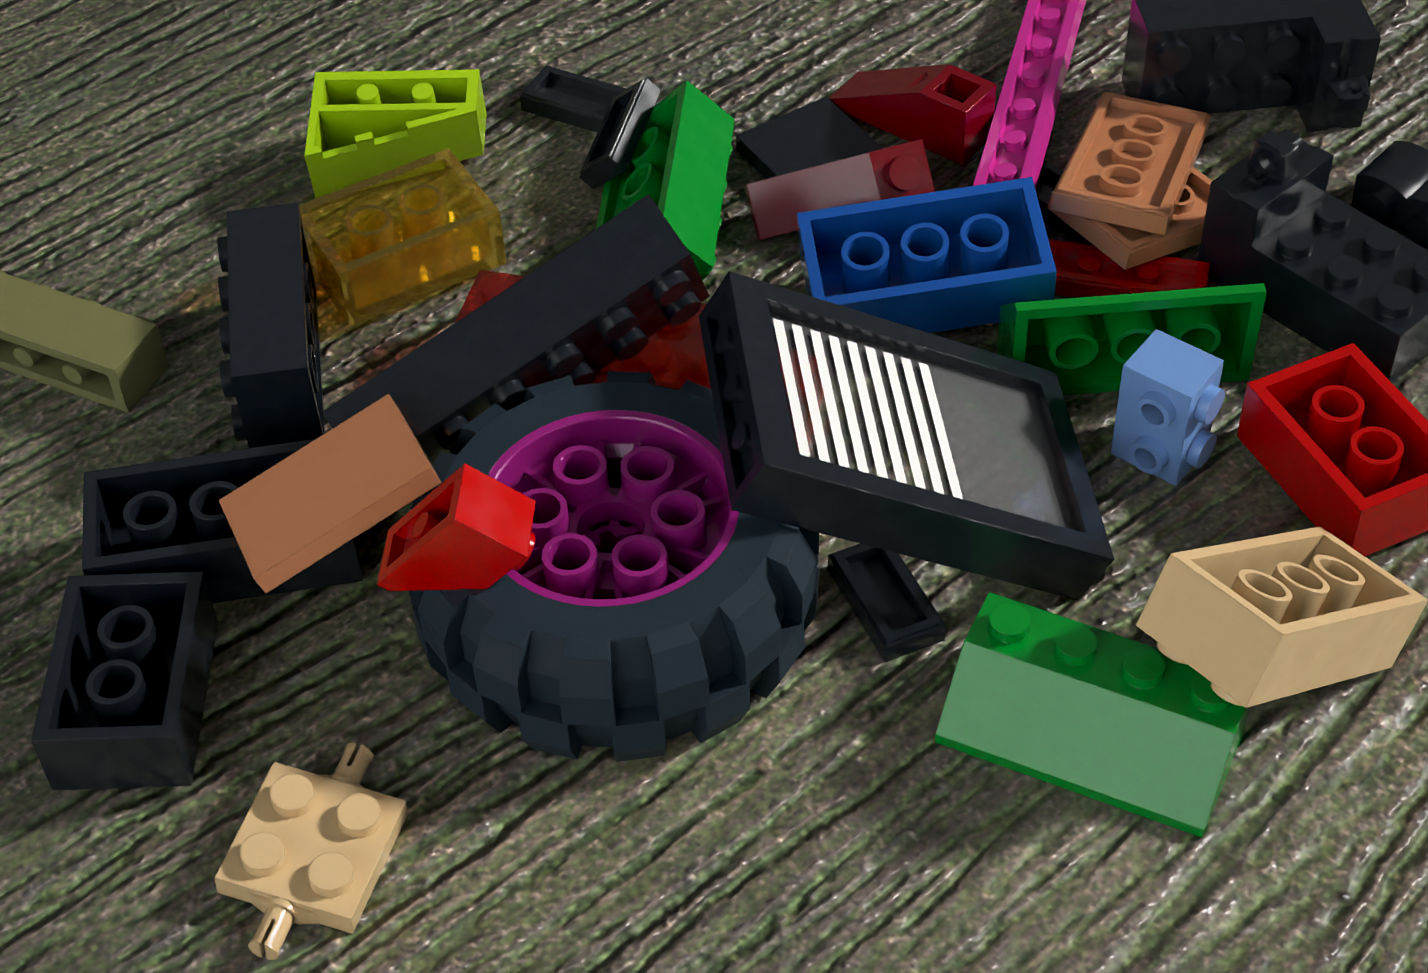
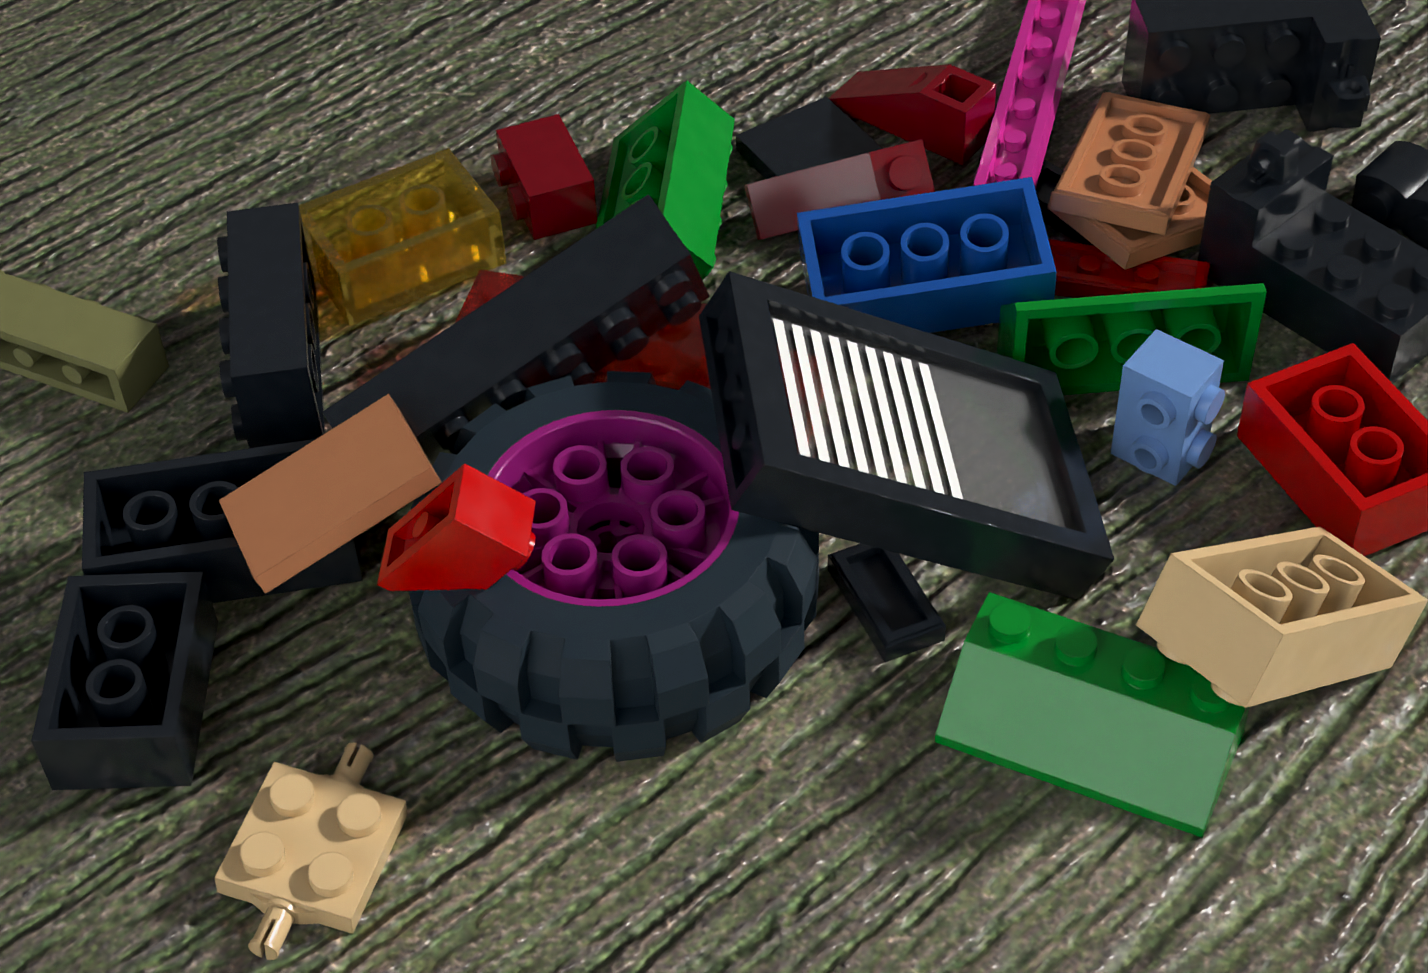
lime wedge [304,69,487,199] -> none
black tile [520,66,627,132] -> none
black tile [579,78,661,189] -> none
none -> dark red brick [491,114,597,240]

